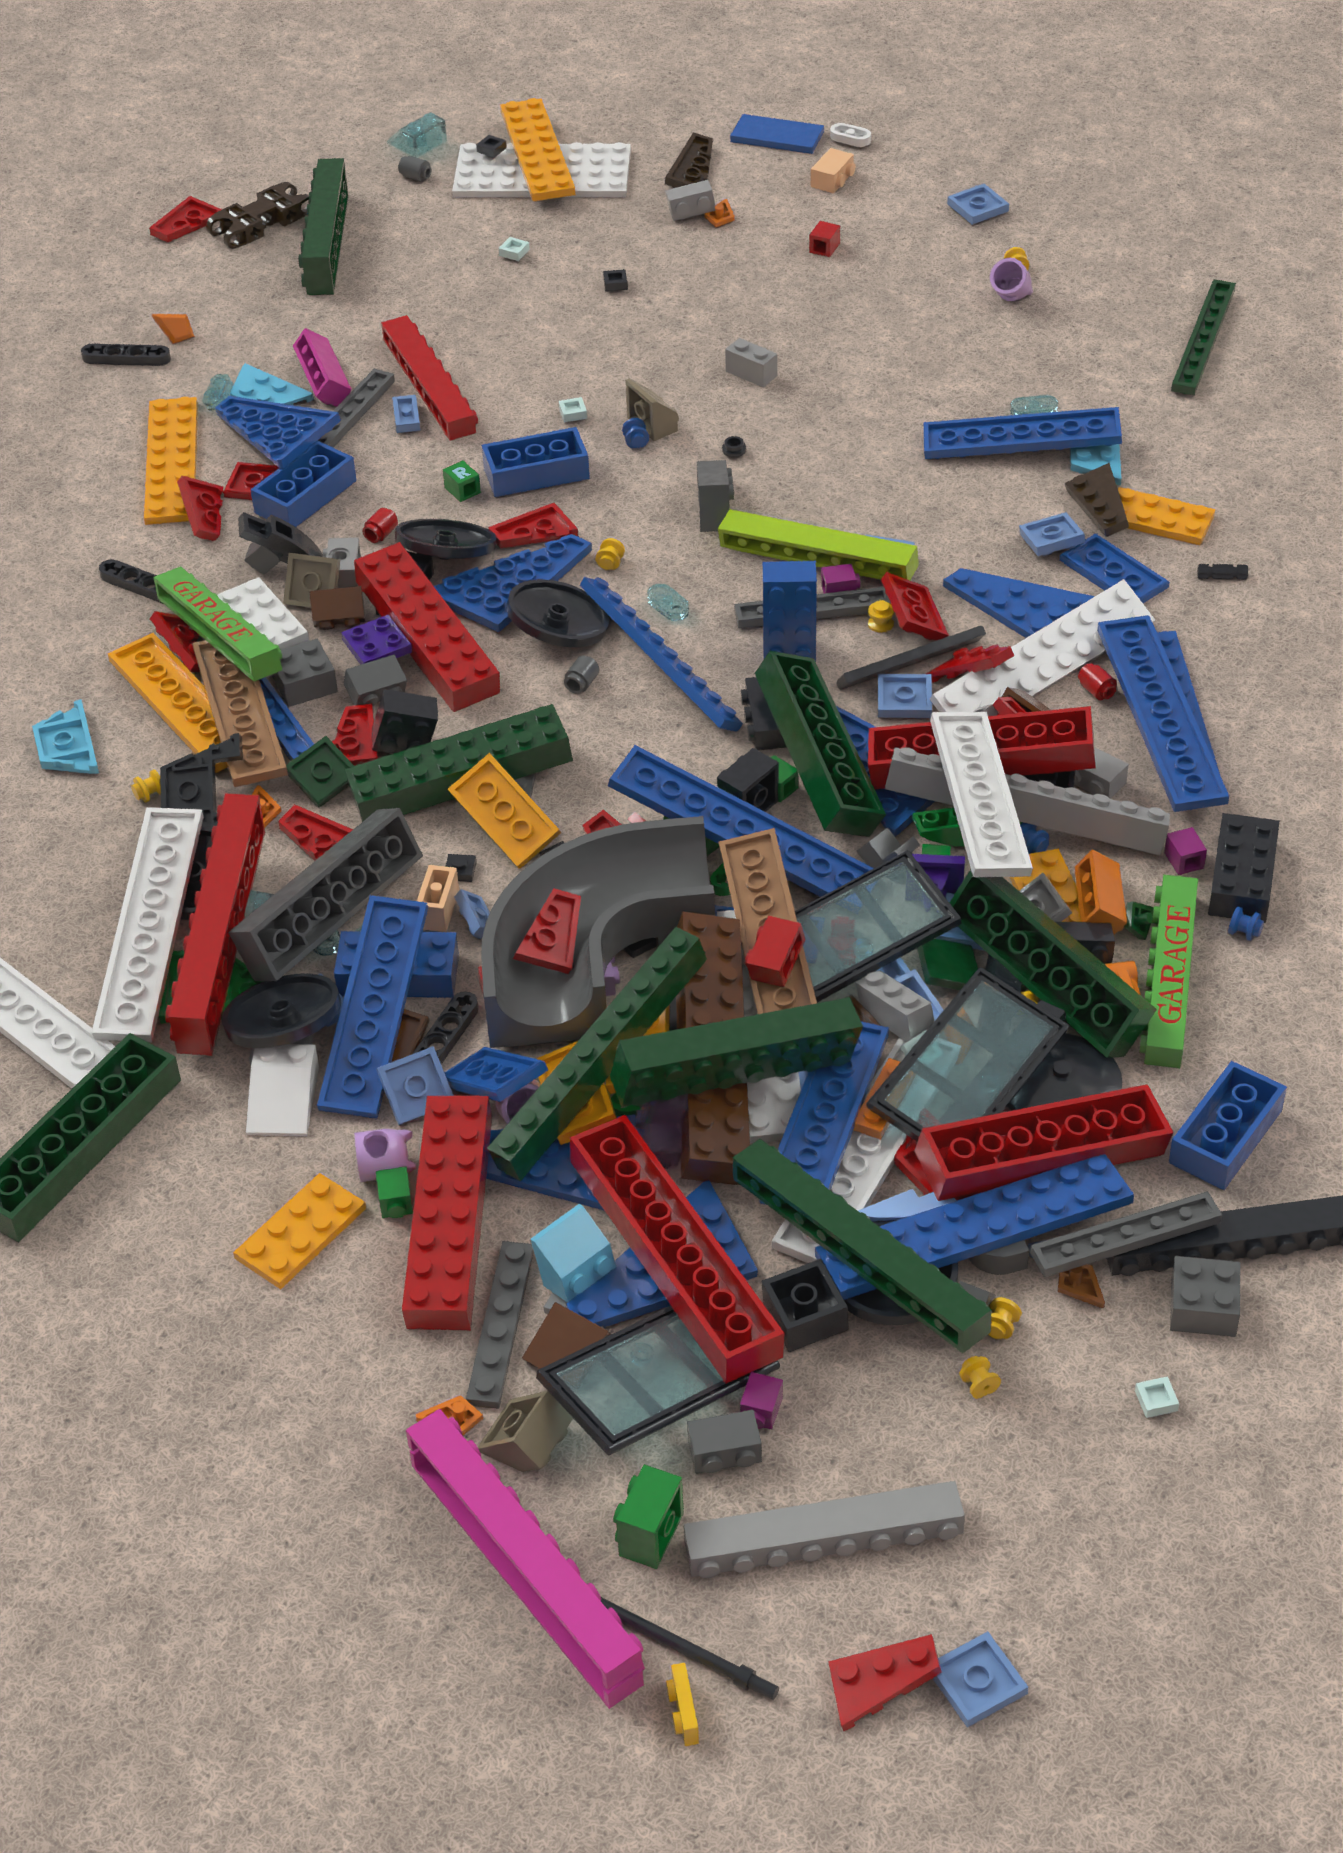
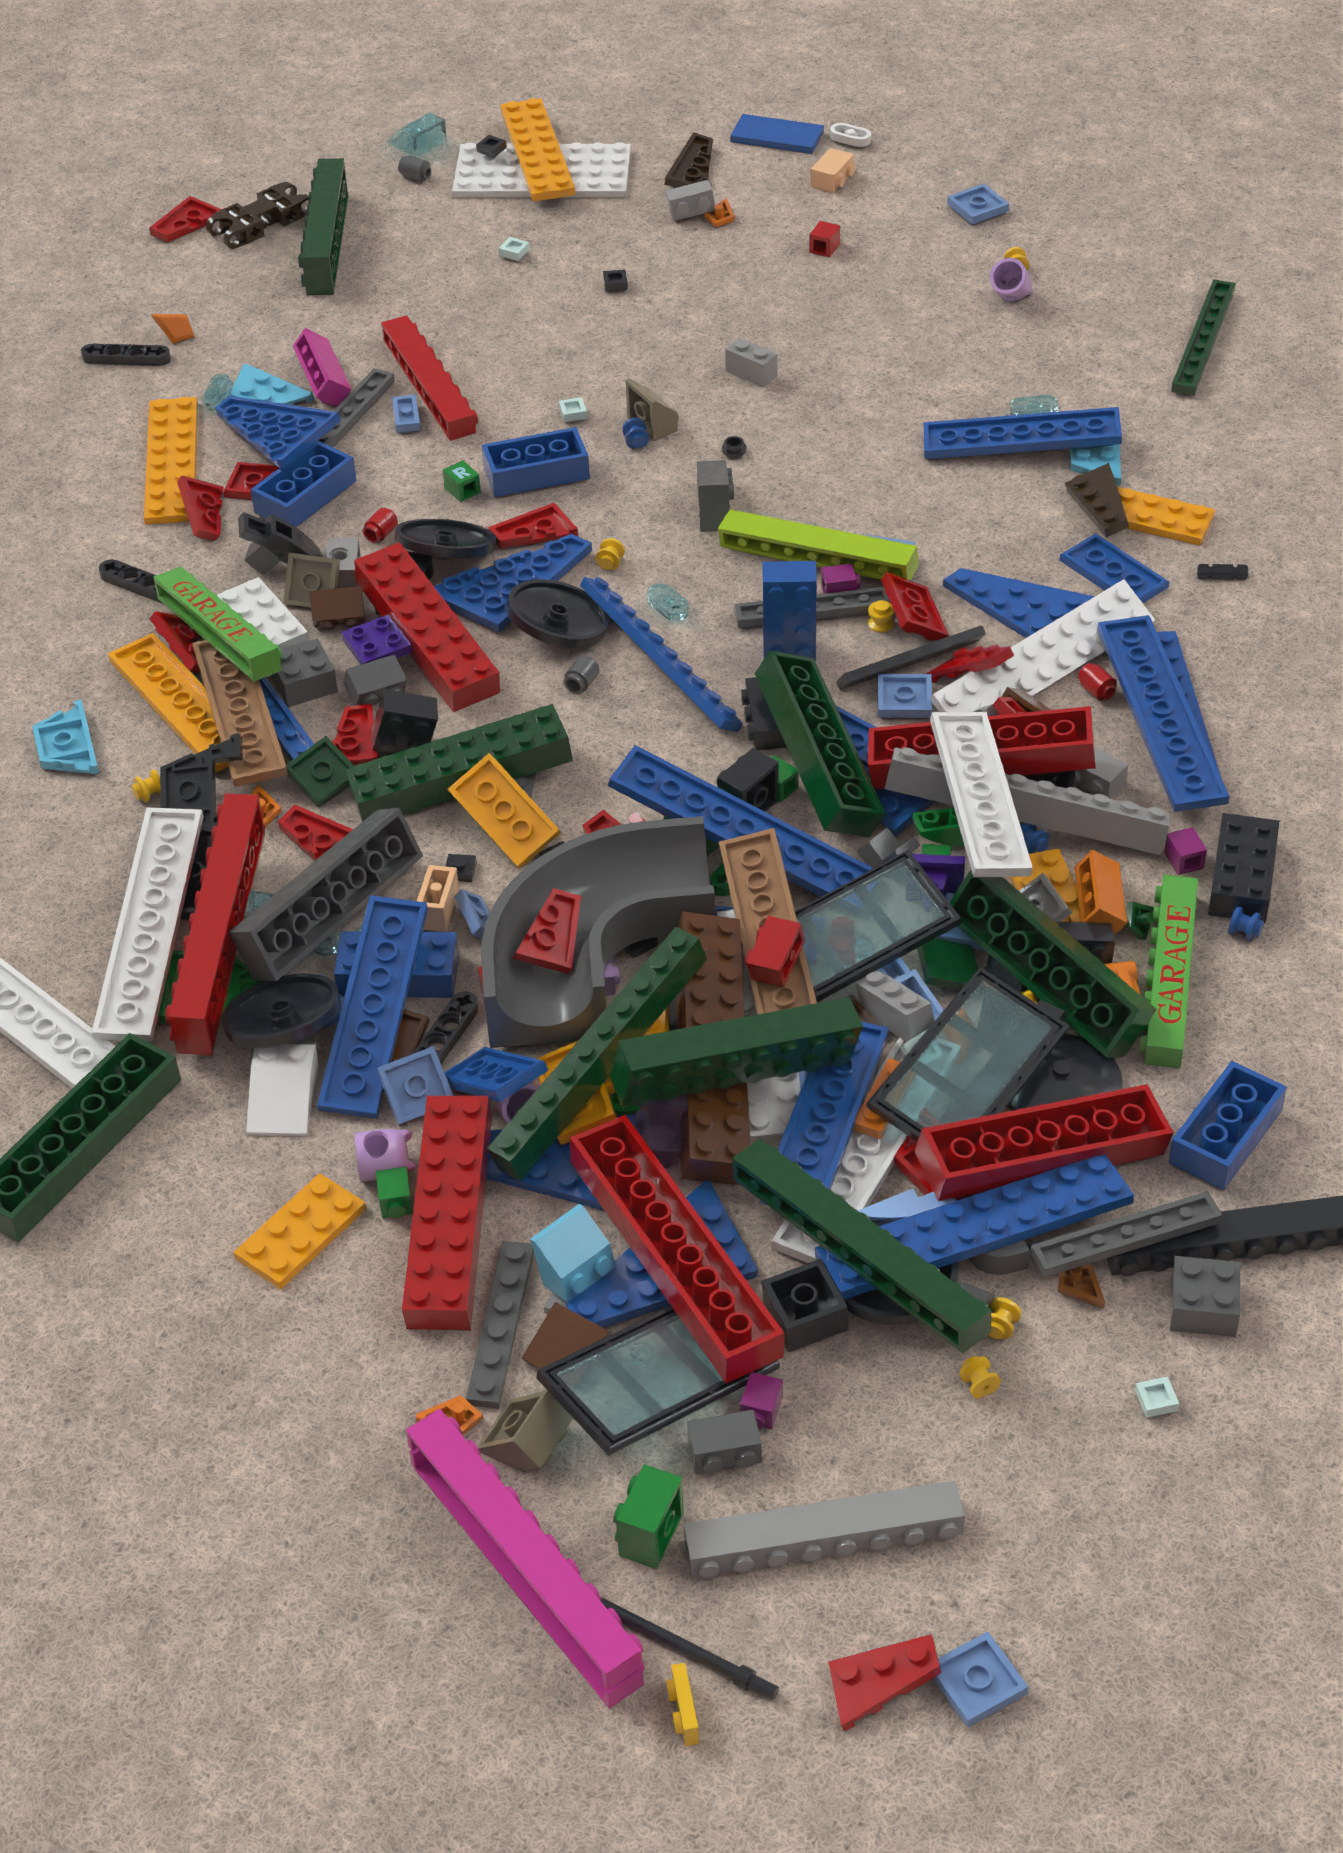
medium blue plate [1019,512,1085,556] -> none

